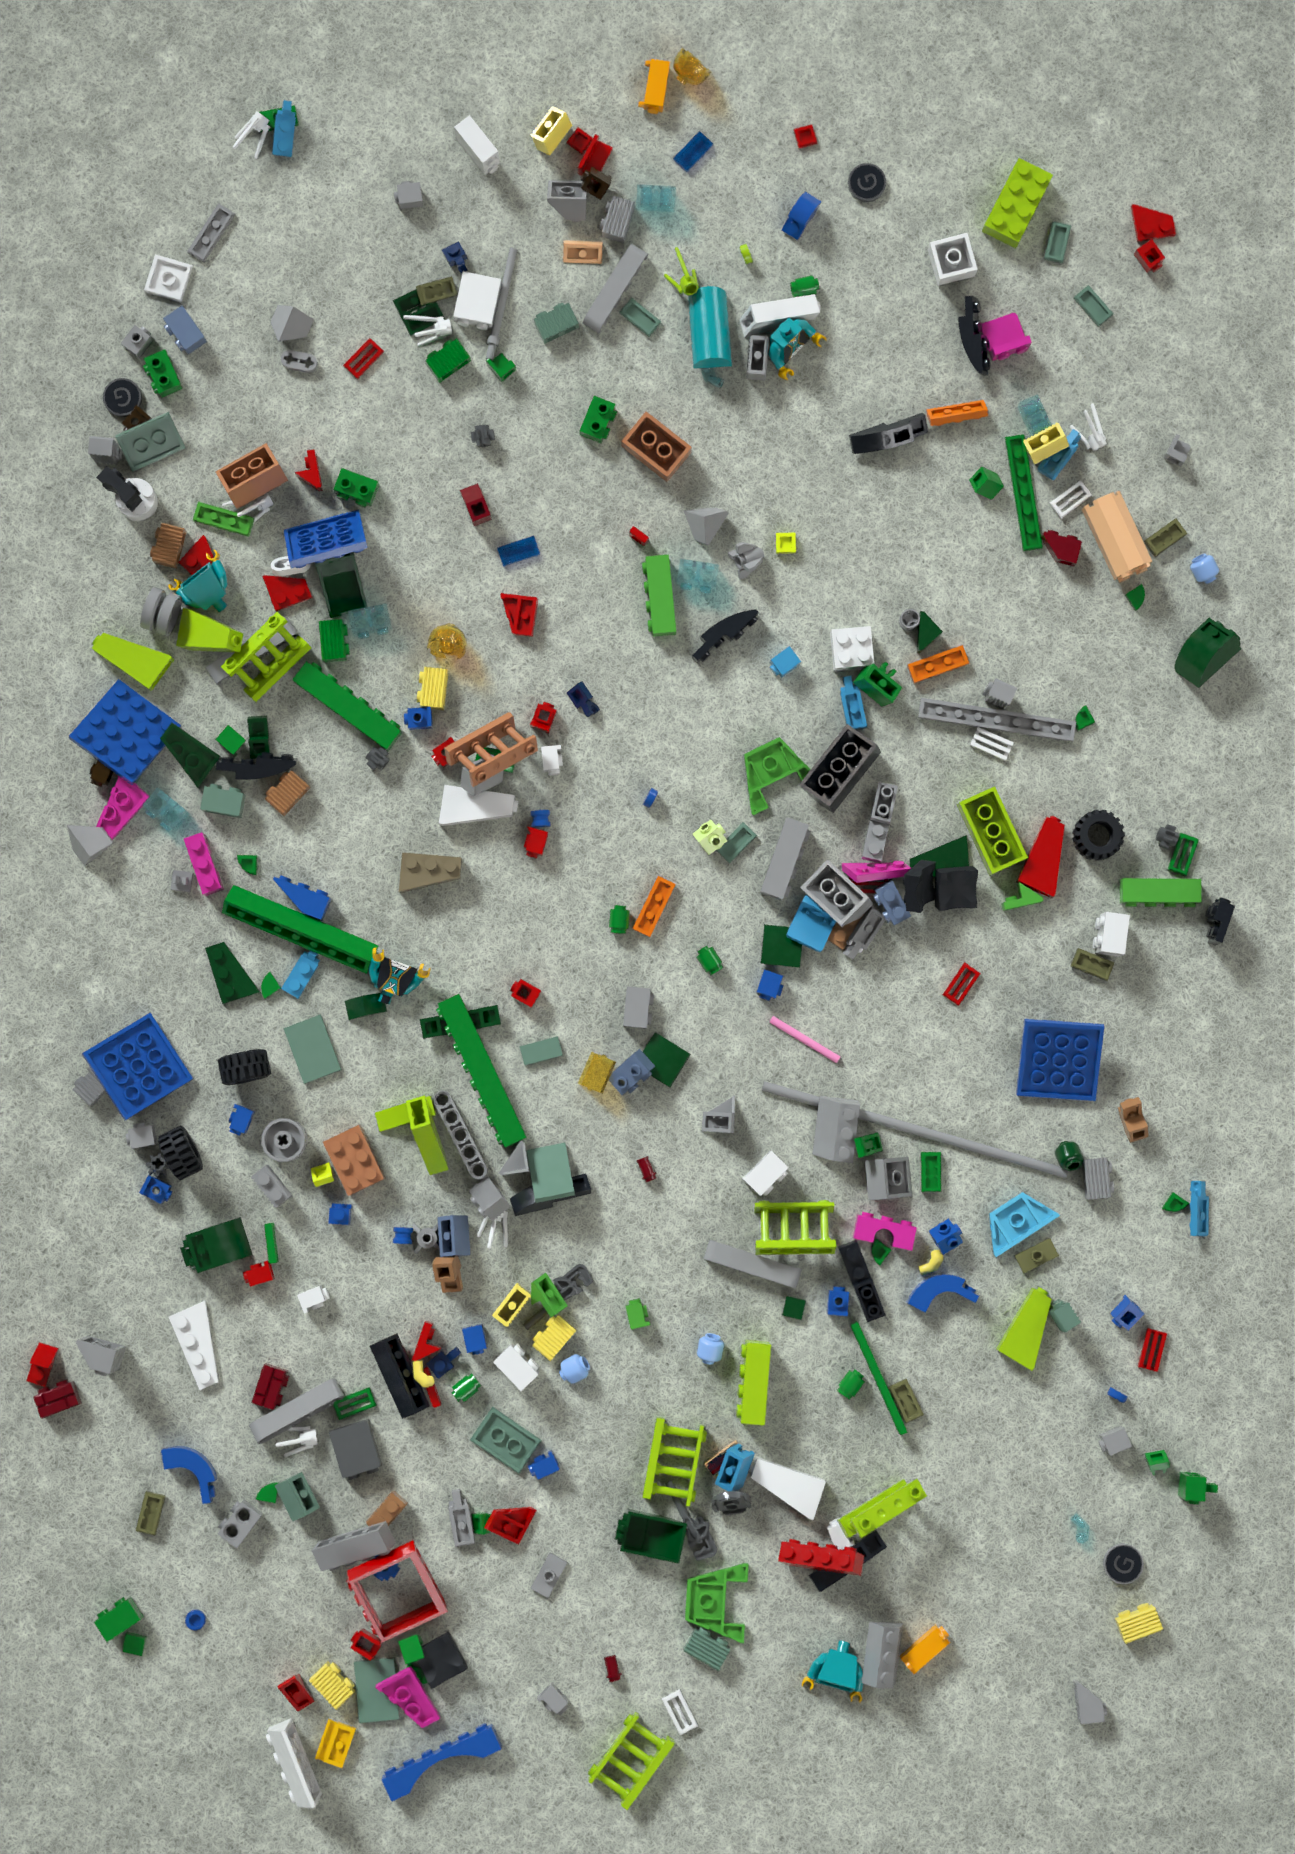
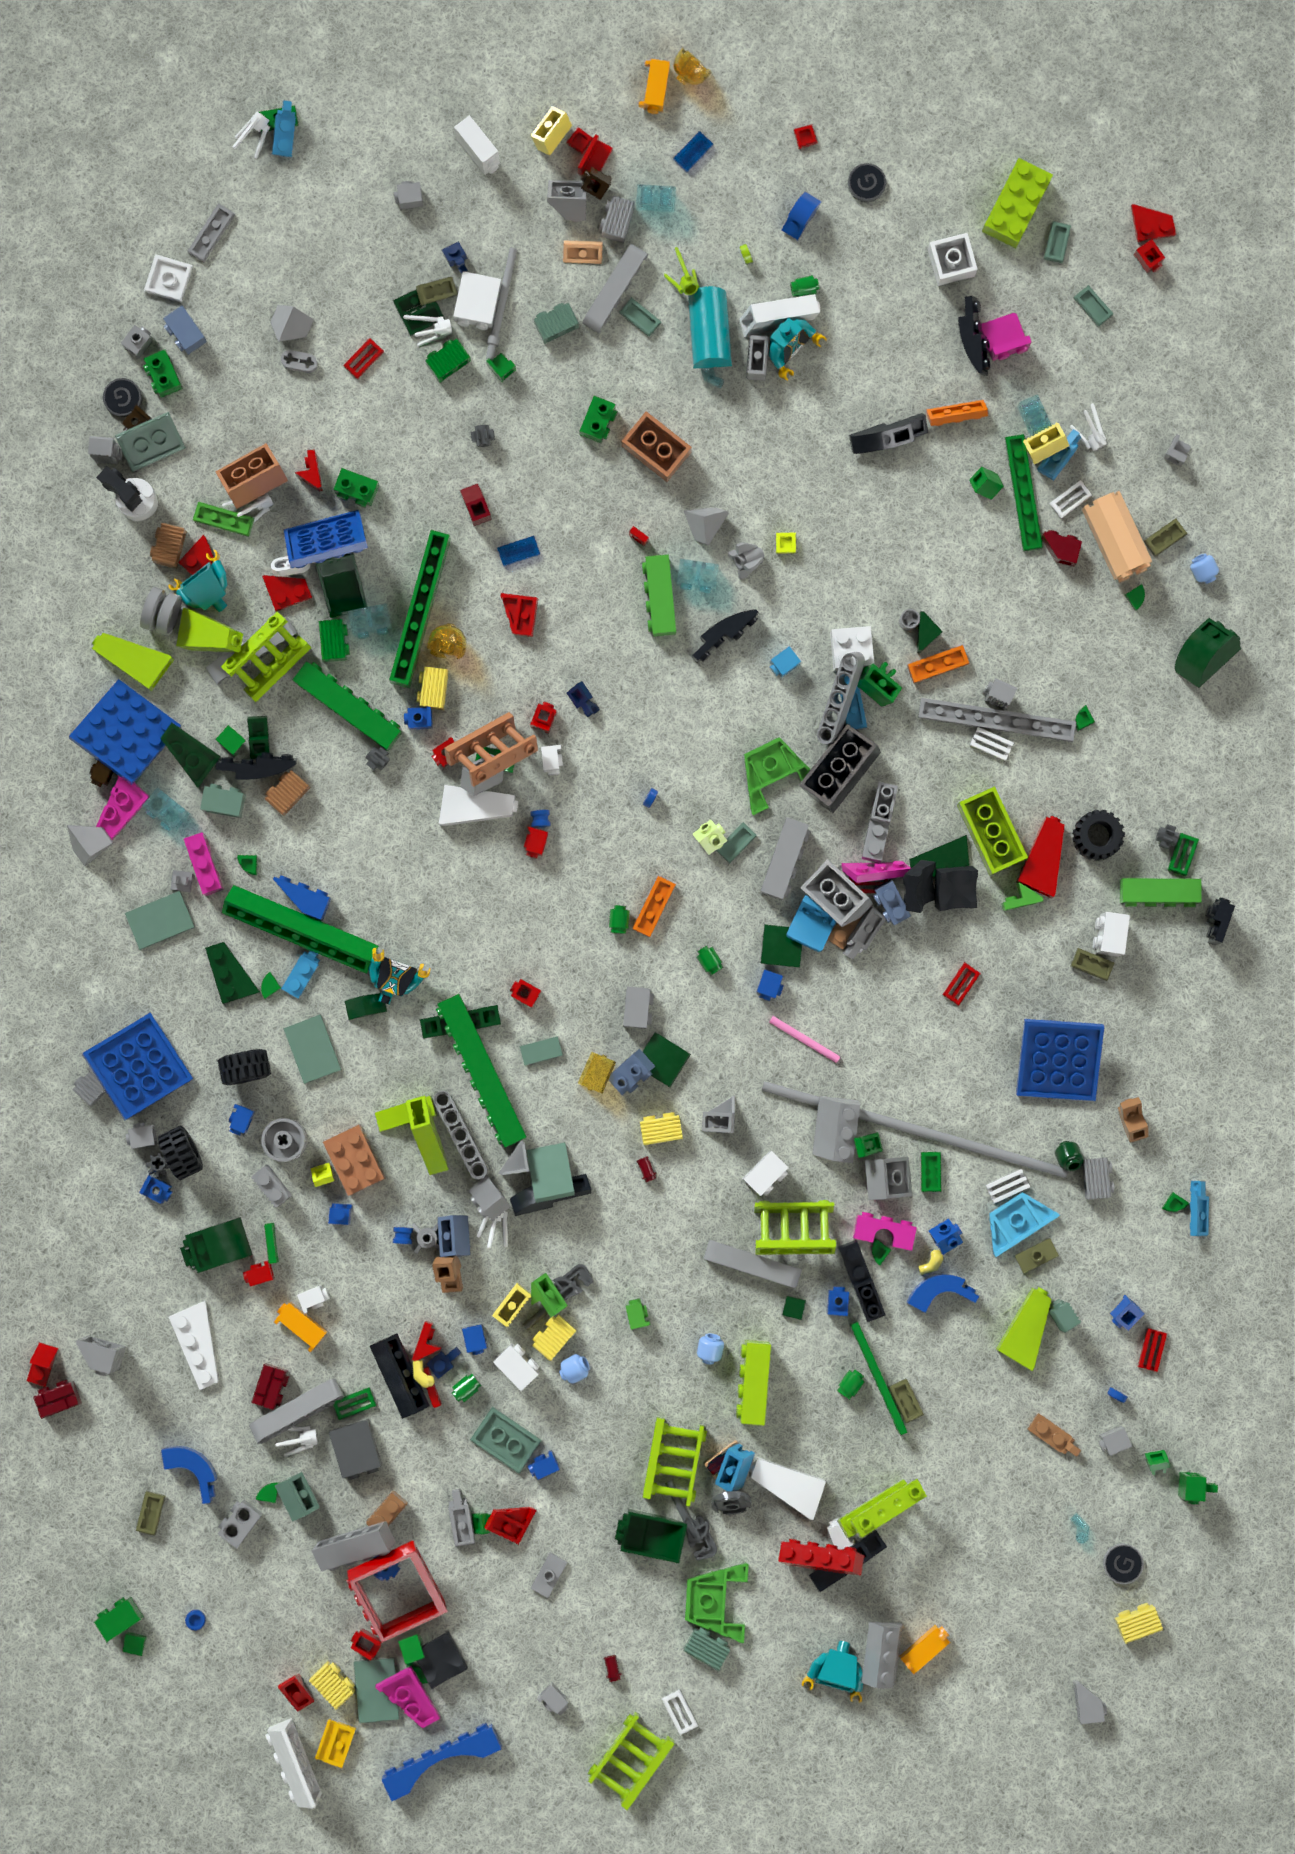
dark tan wedge [399,852,462,893] -> none
none -> sand green tile [125,891,195,950]
none -> light orange brick [274,1302,327,1353]
none -> green brick [389,530,451,689]
none -> light yellow brick [640,1112,683,1145]
none -> light grey beam [817,652,865,744]
none -> white tile [985,1169,1030,1203]
none -> medium nougat hinge [1027,1413,1081,1457]

